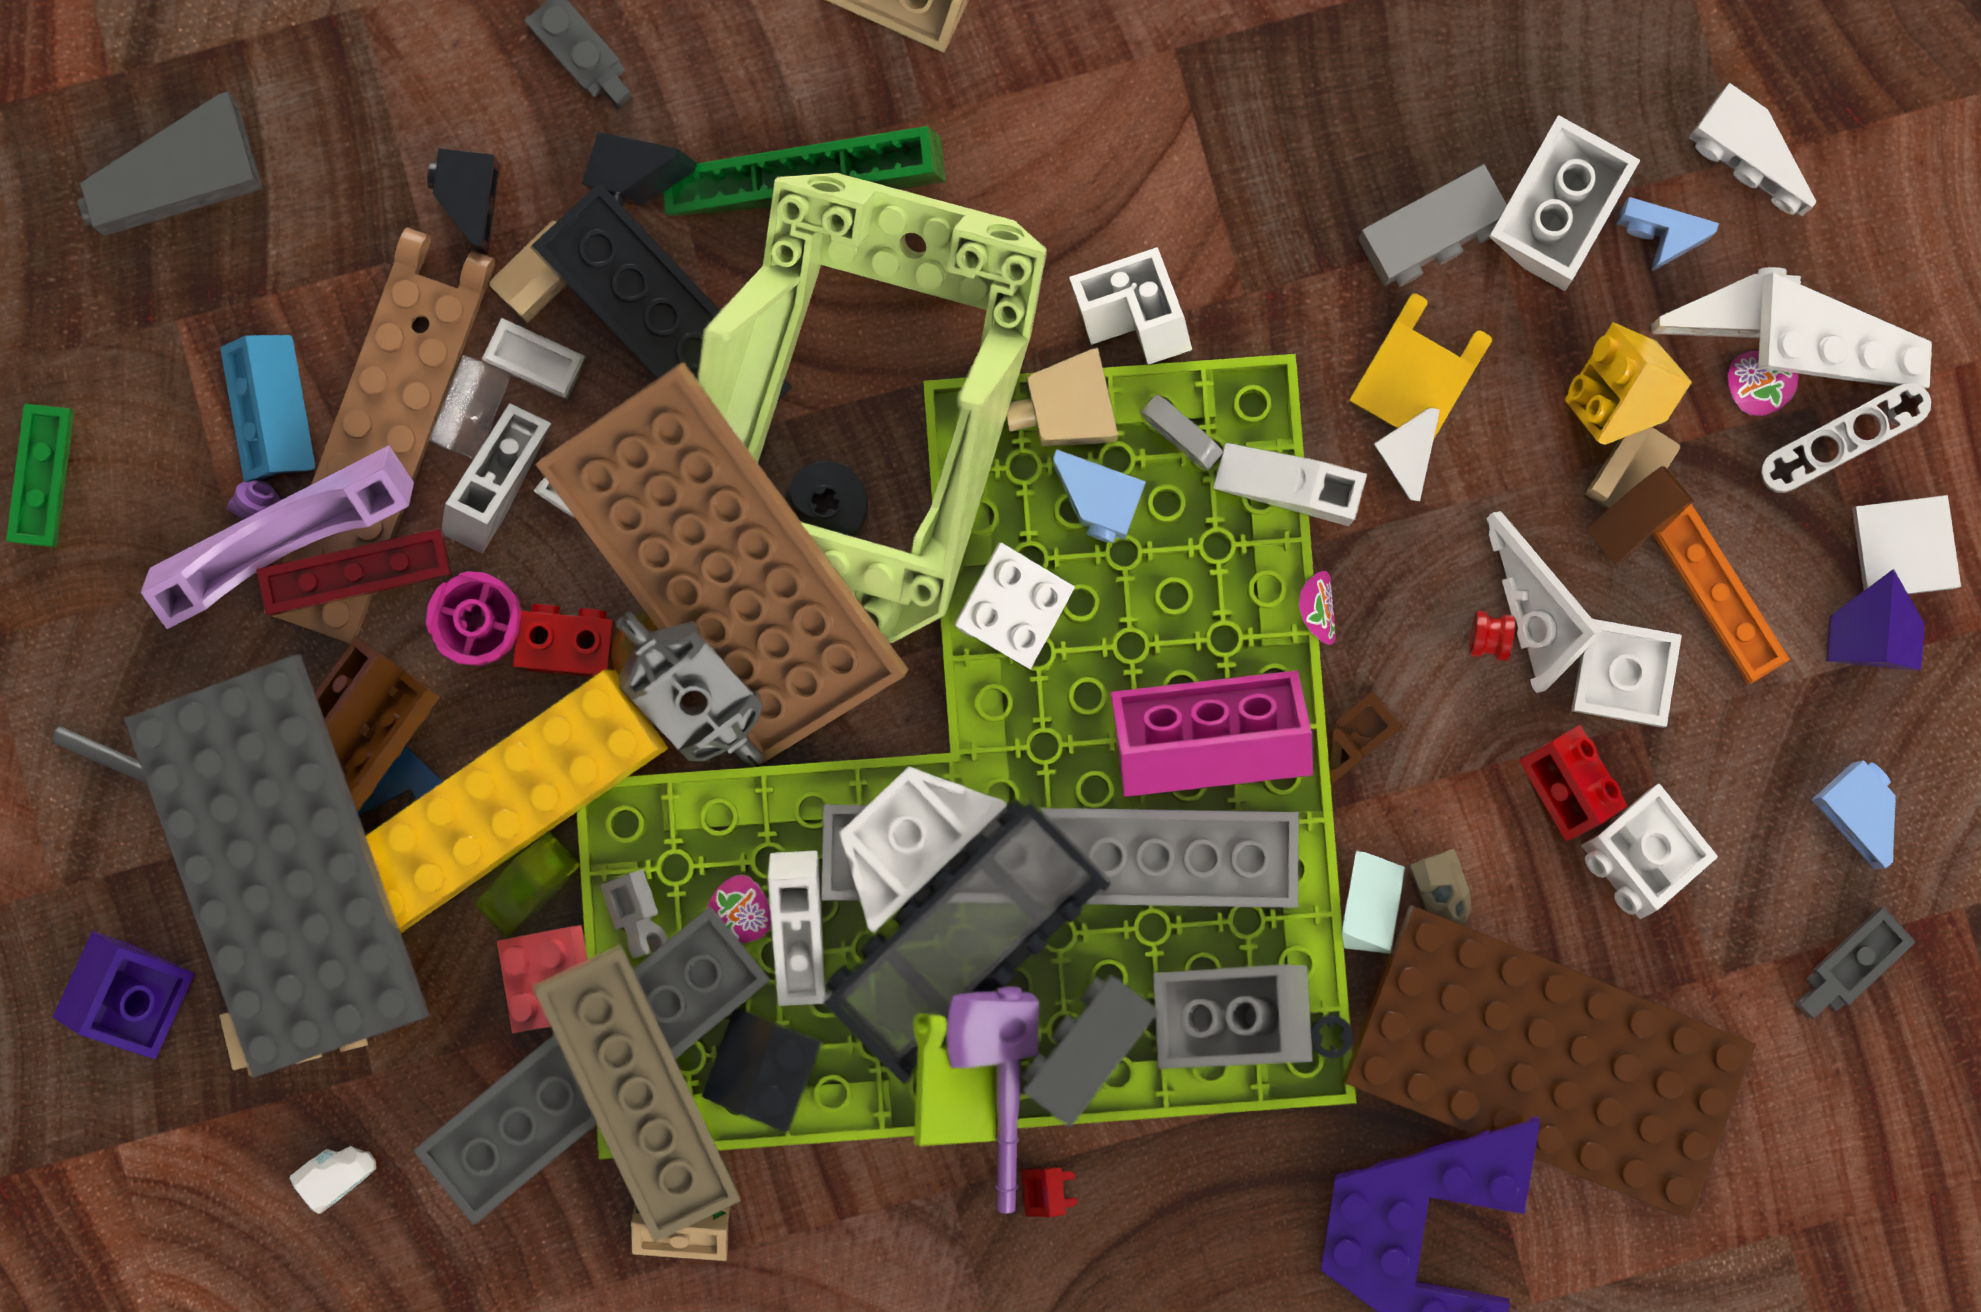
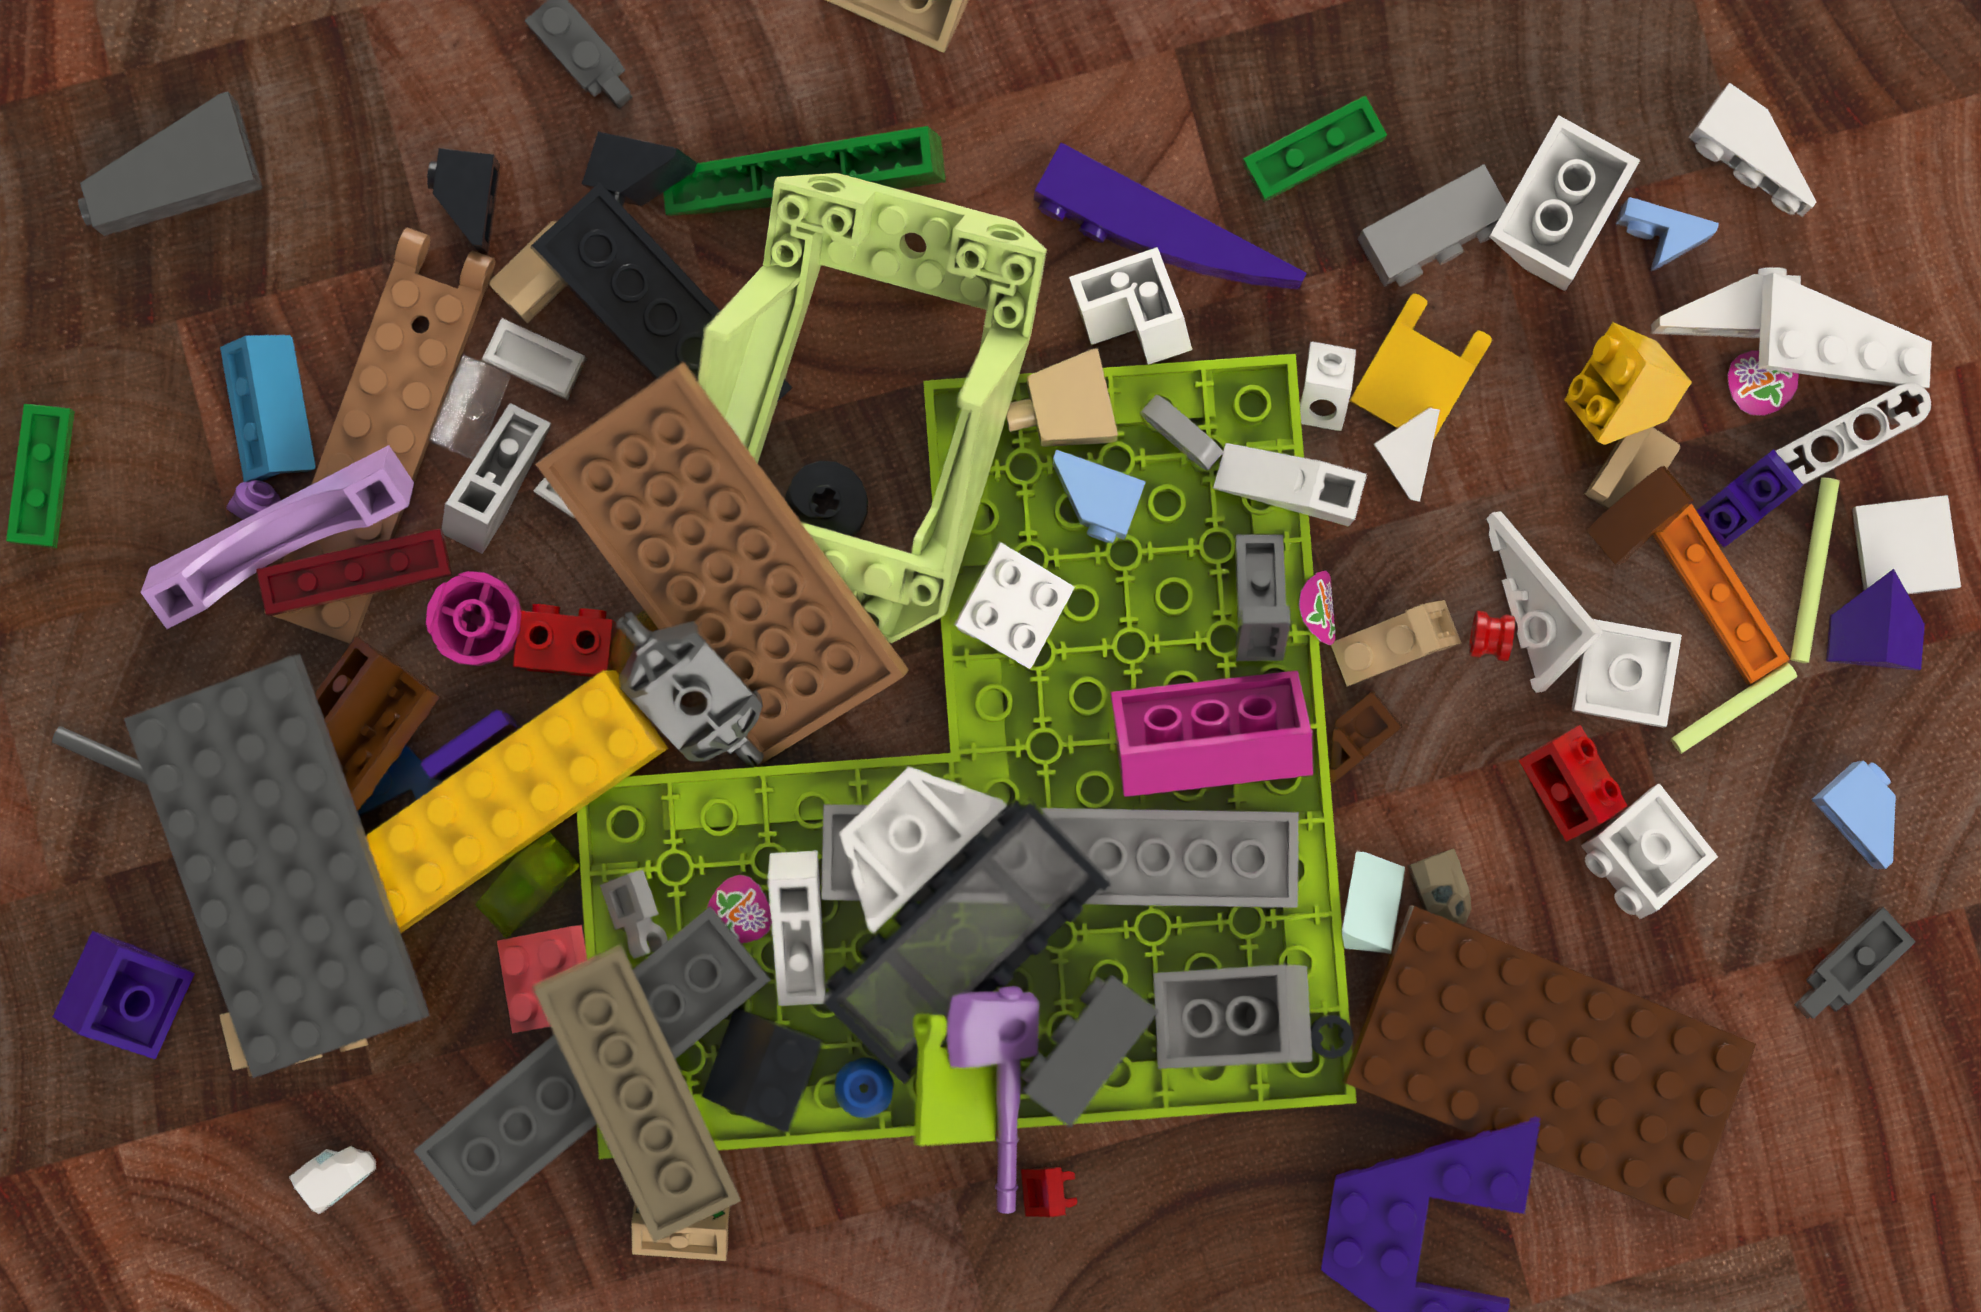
none -> dark purple tile [421,710,520,782]
none -> blue plate [834,1058,894,1118]
none -> dark purple slope [1034,143,1307,290]
none -> dark grey bracket [1235,534,1290,661]
none -> green plate [1242,95,1387,202]
none -> white bracket [1300,342,1356,431]
none -> tan bracket [1331,600,1461,686]
none -> yellowish green bar [1671,662,1797,754]
none -> dark purple slope [1696,449,1803,548]
none -> yellowish green bar [1790,478,1840,663]

